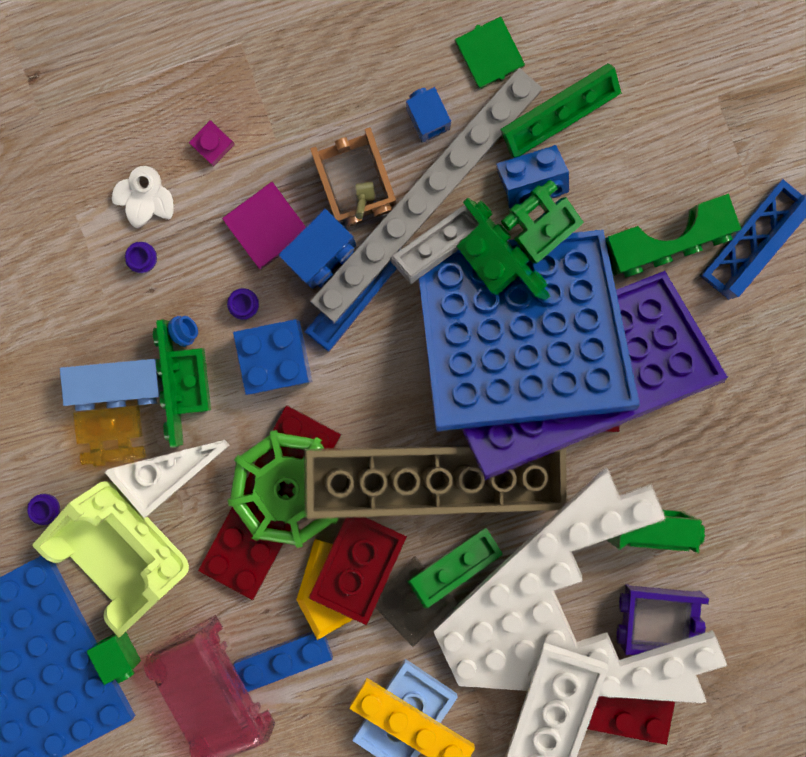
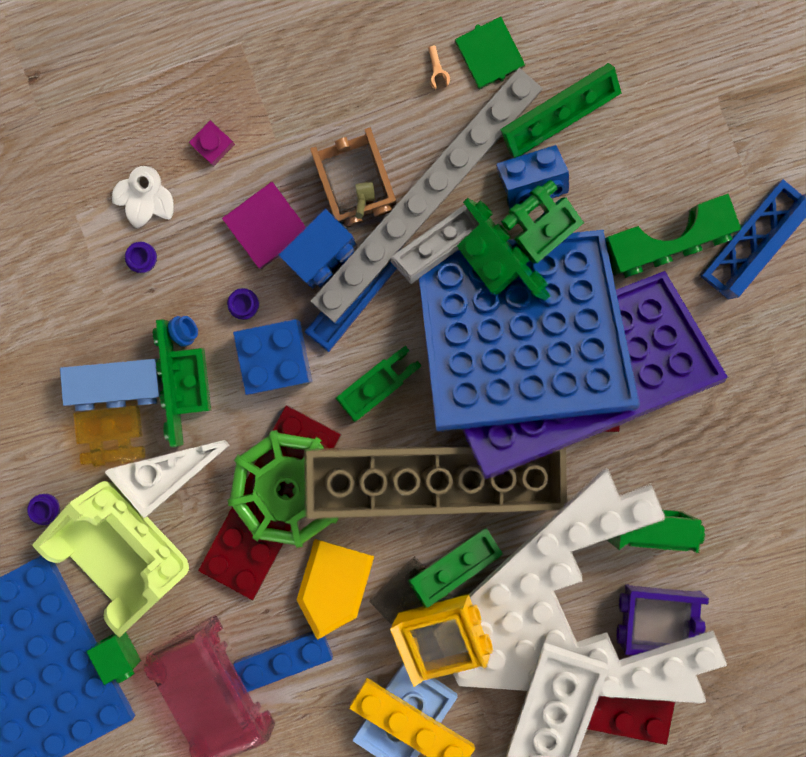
dark red plate [309,517,407,626] -> none
blue brick [406,87,451,143] -> none
none -> green hinge [335,345,422,422]
none -> yellow window [390,594,493,687]
none -> light nougat hand [428,46,450,90]

